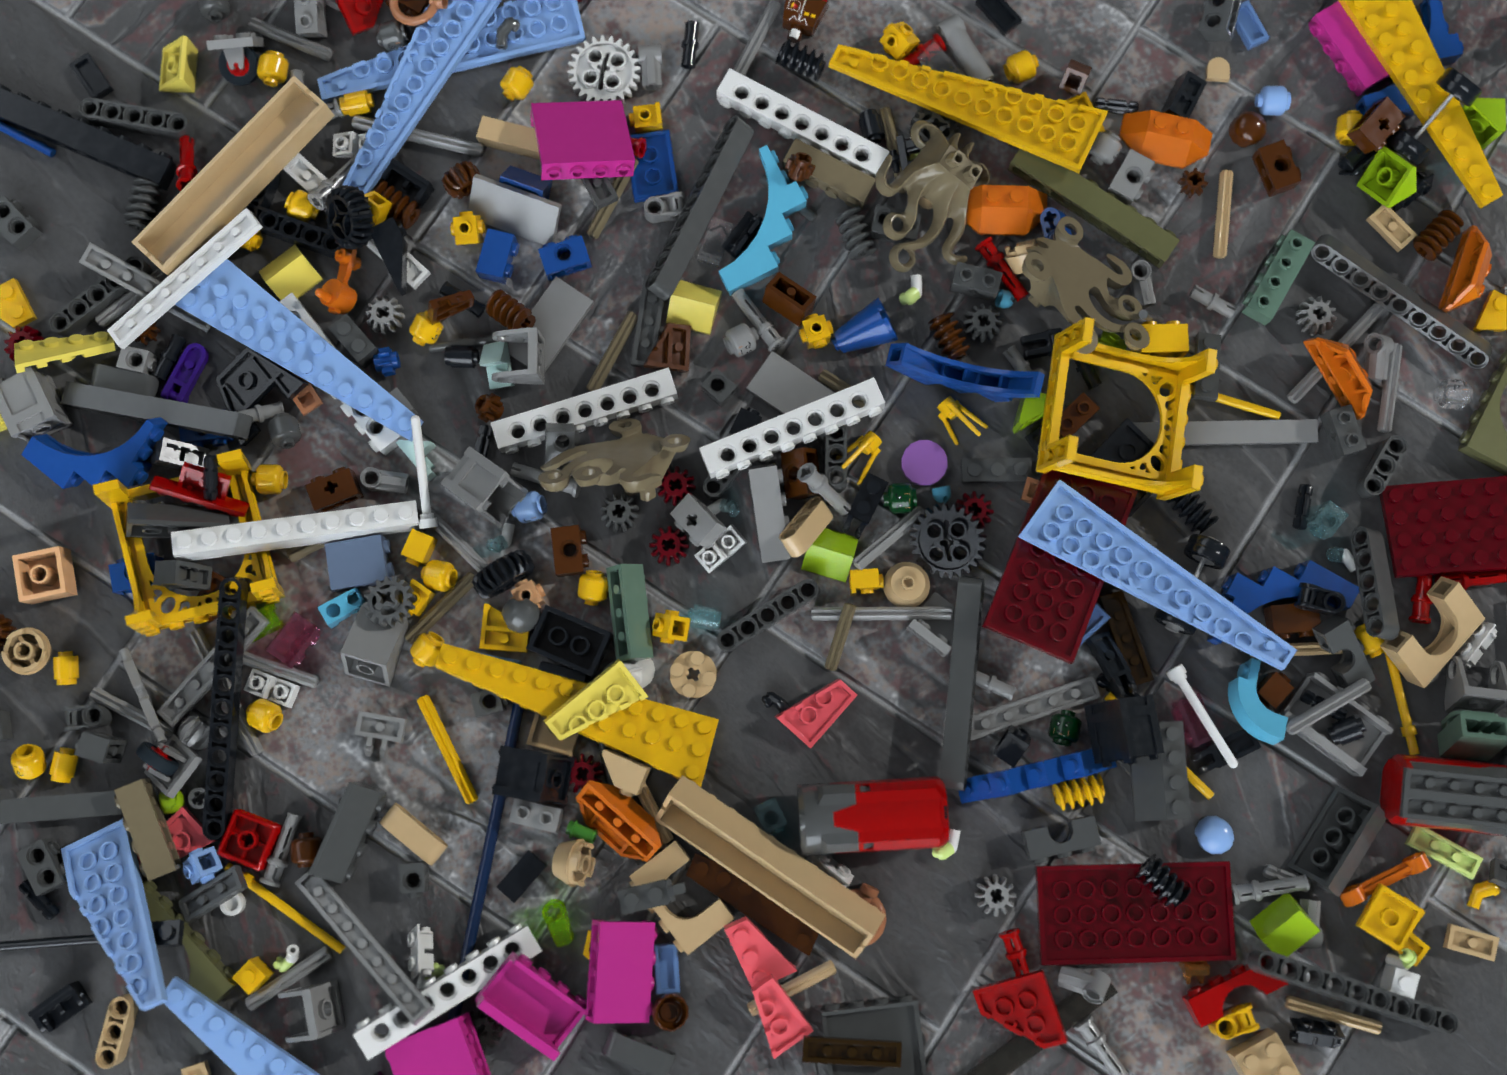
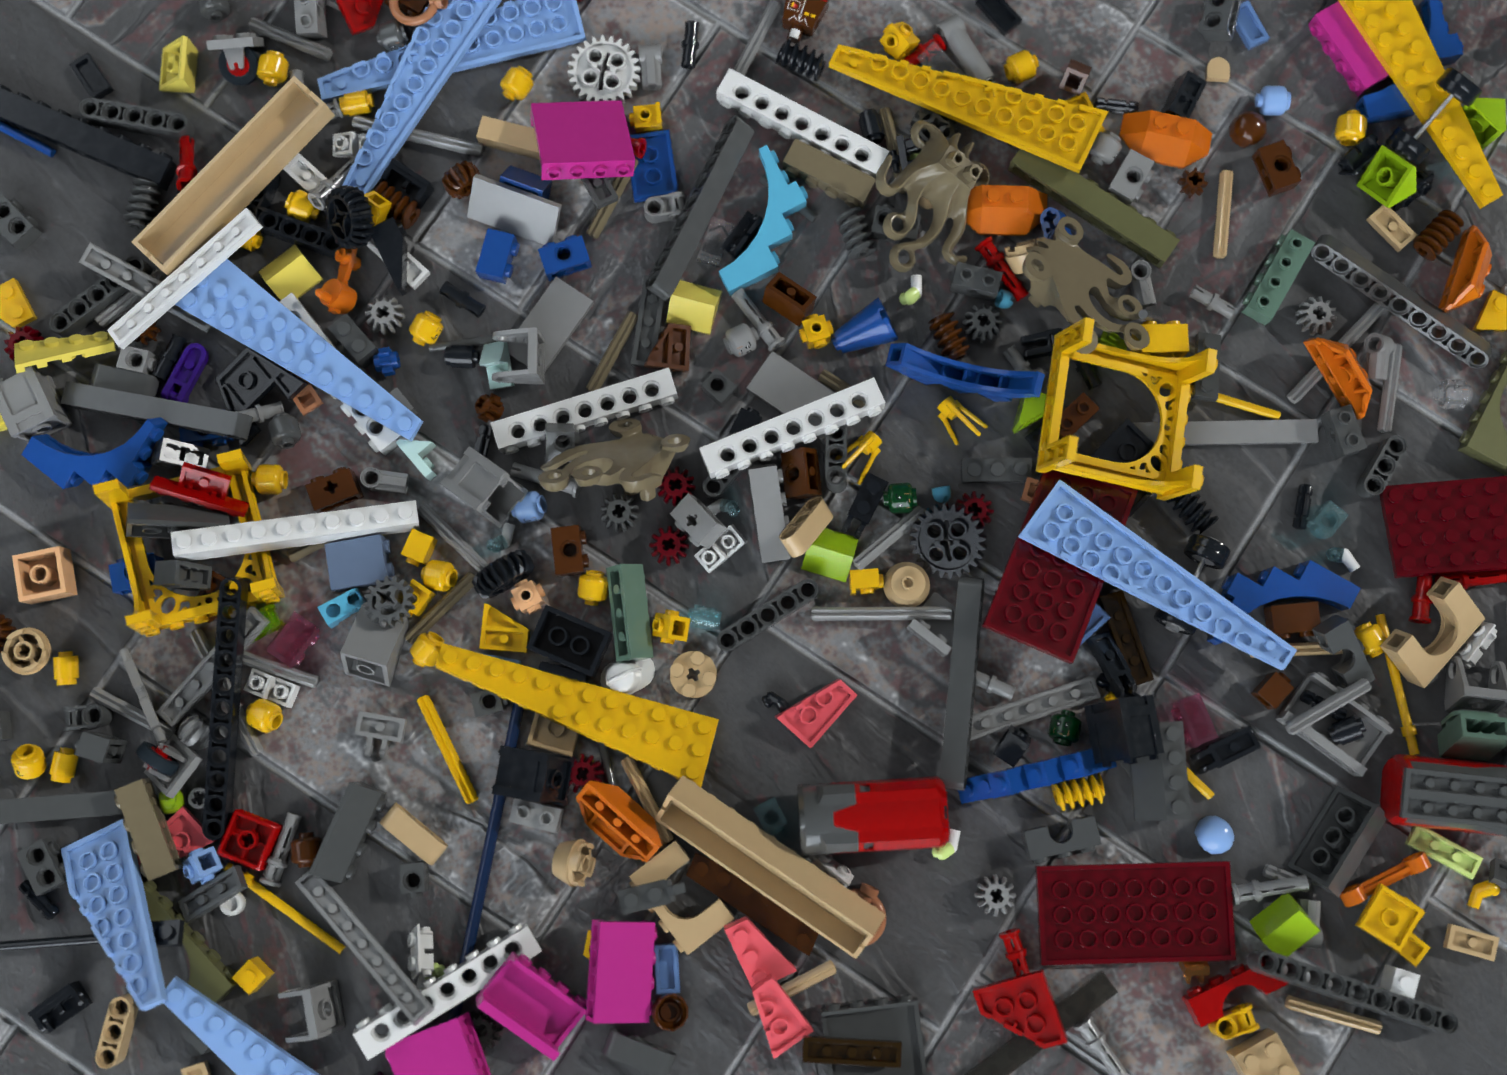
black axle [203,455,218,501] -> none
light grey axle [245,946,332,1011] -> none
arm [273,944,299,972] -> none
white piece [411,415,438,529] -> none
reddish brown wing [428,290,475,325] -> none
yellow brick [450,211,485,245] -> none
reddish brown piece [486,289,536,330] -> none
dark grey arm [496,17,520,50] -> none
black tile [497,850,547,903] -> none
dark grey hair [502,598,541,633] -> none
clear neon green piece [542,899,574,947] -> none
light yellow wing [543,659,648,741] -> none
bright green pin [565,820,598,844] -> none
tan slope [602,749,651,797] -> none
reddish brown gear [785,152,815,182] -> none
light grey pin [797,462,851,516] -> none
dark tan axle [825,603,856,671] -> none
medium lavender tile [901,440,948,486] -> none
light grey piece [1058,966,1111,1004] -> none
black piece [1135,854,1192,907] -> none
white piece [1166,663,1238,768] -> none
medium azure arch [1228,658,1288,745] -> none
black hinge [1289,1017,1345,1049] -> none
black piece [1294,583,1346,615] -> none
reddish brown brick [1346,96,1406,154] -> none
dark grey beam [1351,526,1400,641] -> none
arm [1385,948,1417,971] -> none

